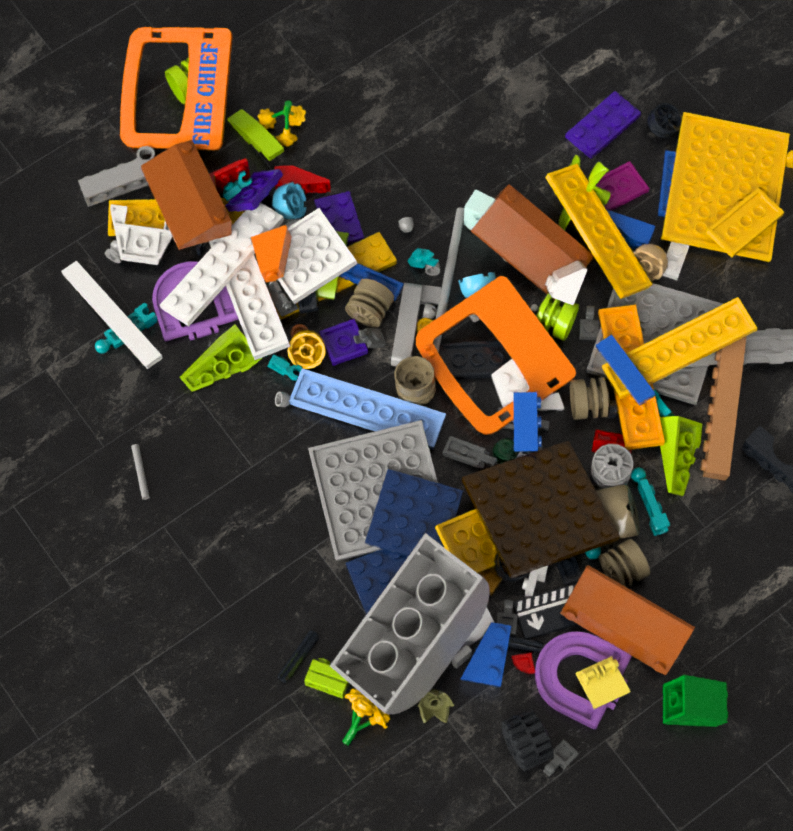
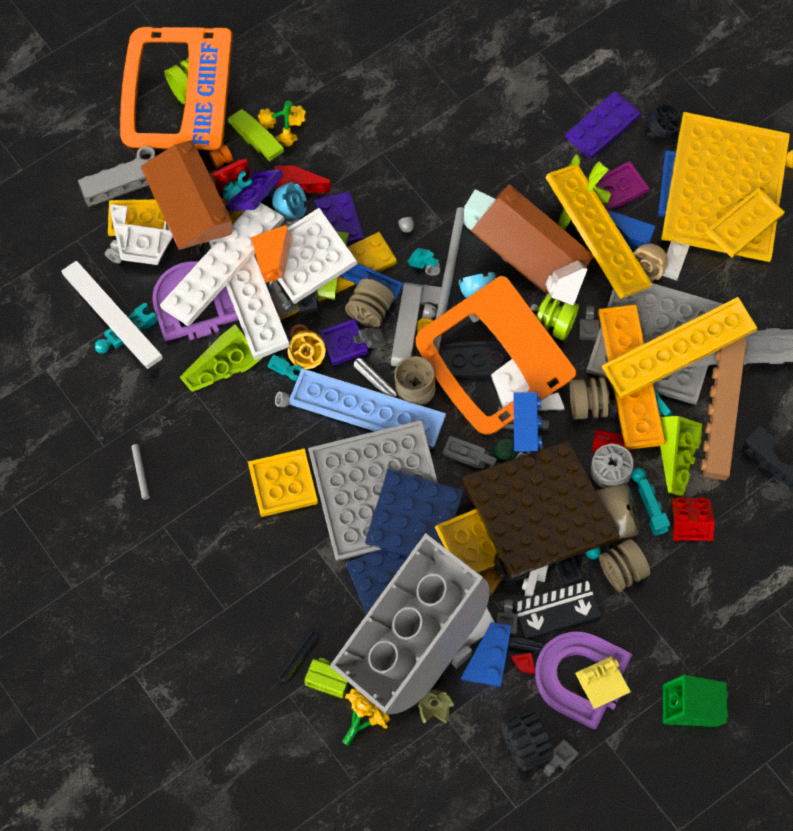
slope [560,565,695,676] -> none
blue tile [596,335,656,406] -> none
none -> orange wheel [209,145,233,169]
none -> yellow plate [248,449,318,517]
none -> light grey axle [354,358,398,398]
none -> red bracket [671,497,715,541]

